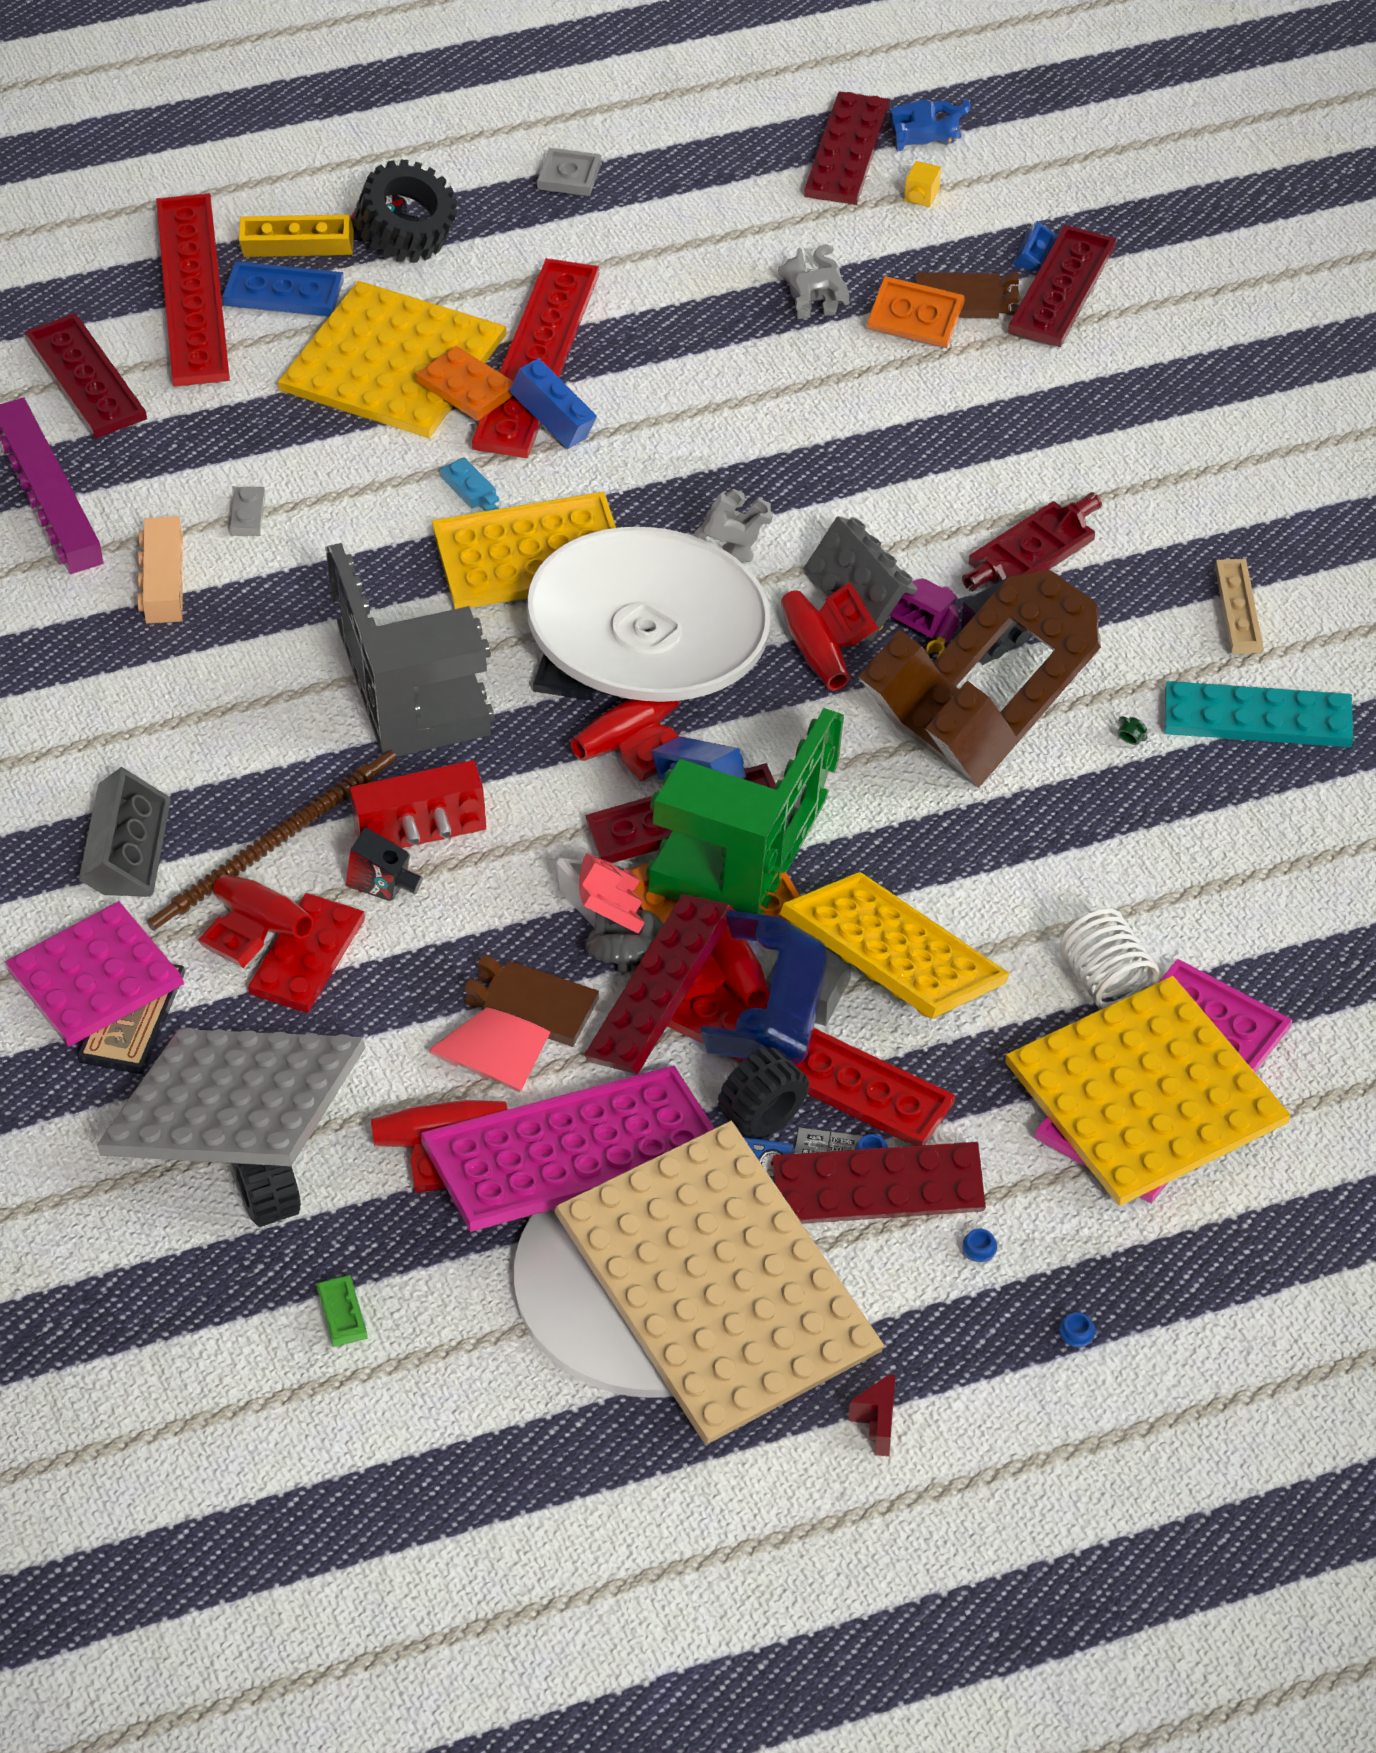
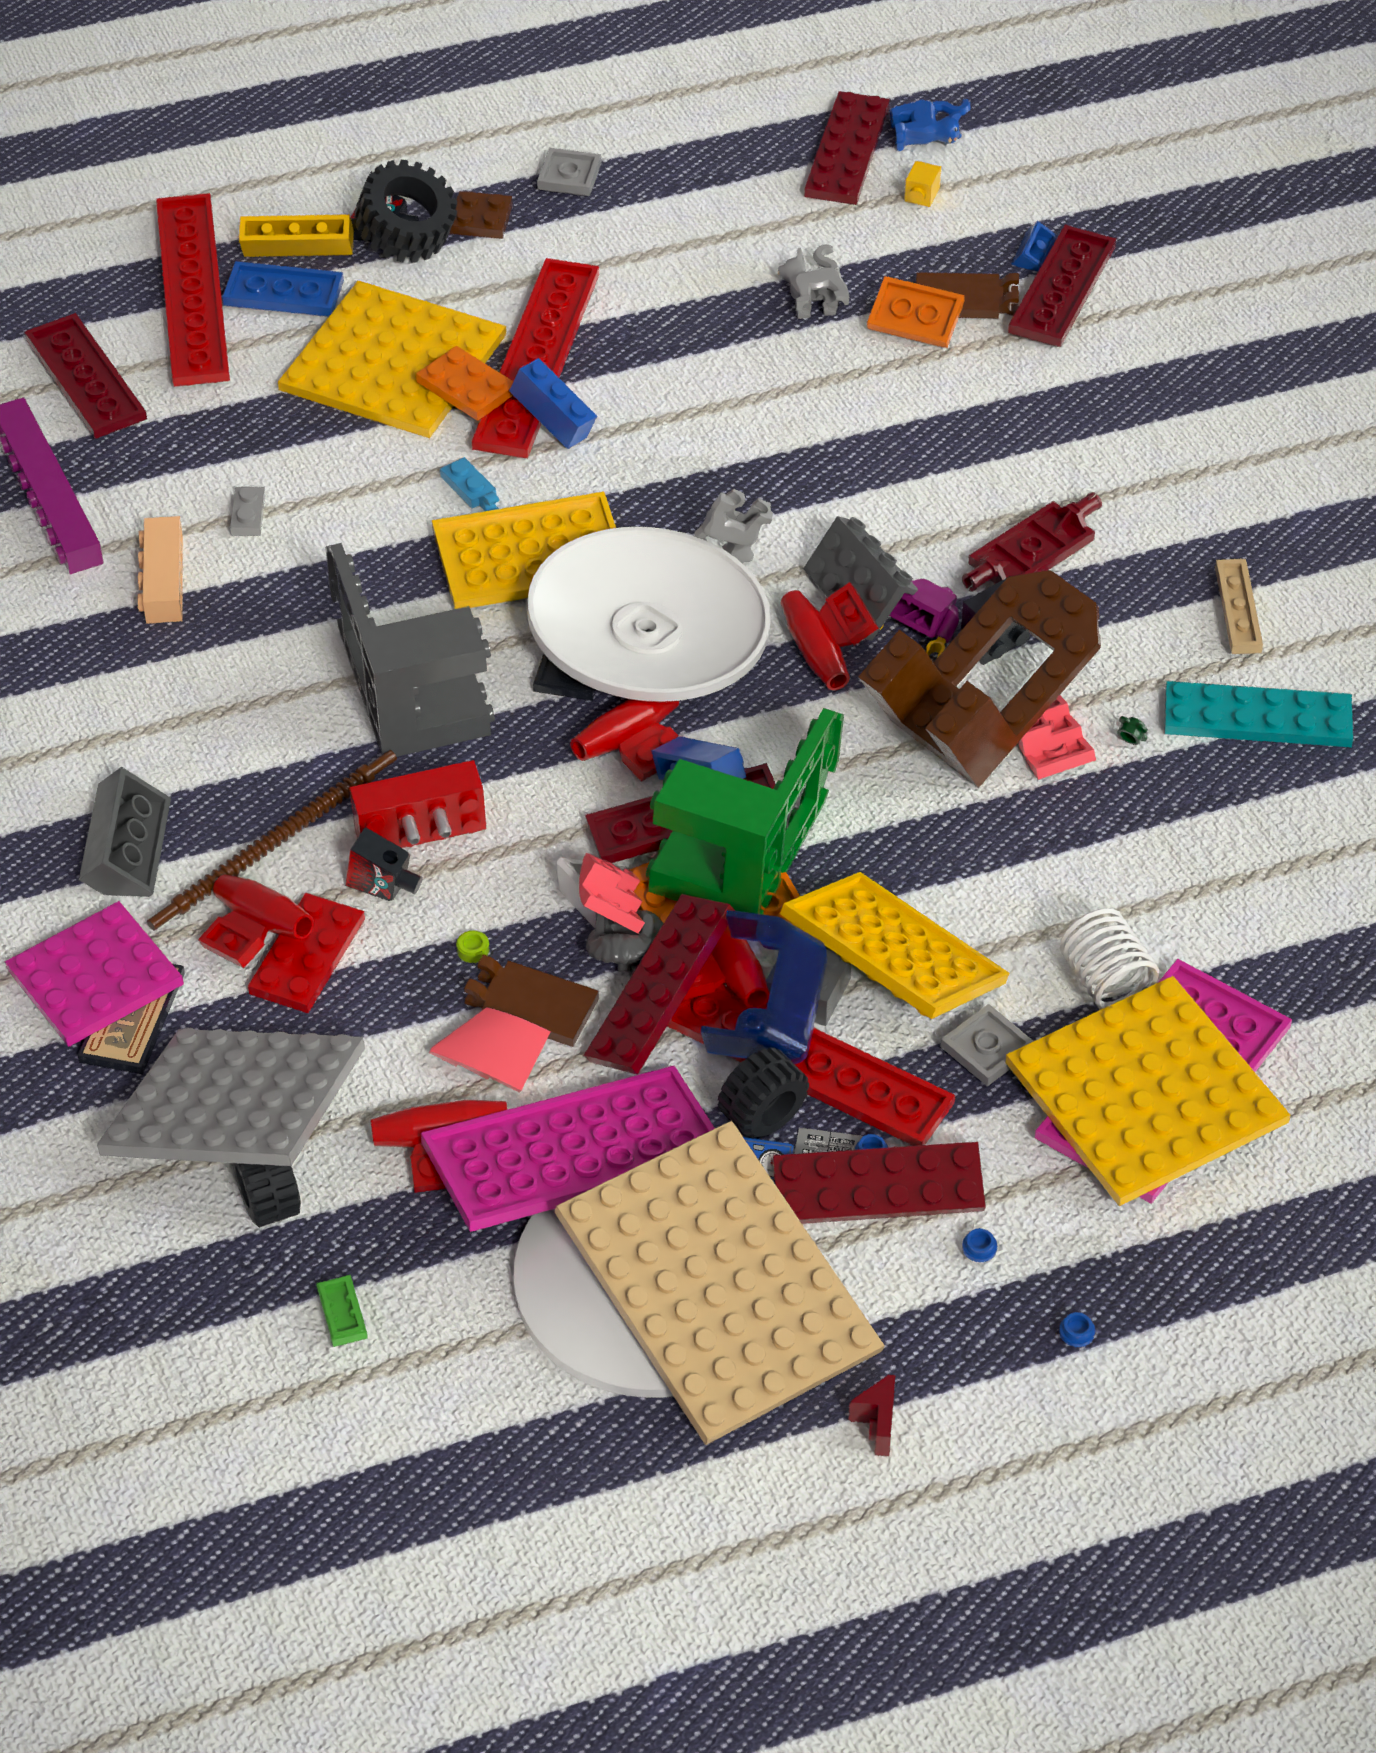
none -> reddish brown plate [450,191,513,239]
none -> lime tile [456,931,489,963]
none -> light grey plate [940,1004,1033,1086]
none -> coral slope [1018,695,1096,780]

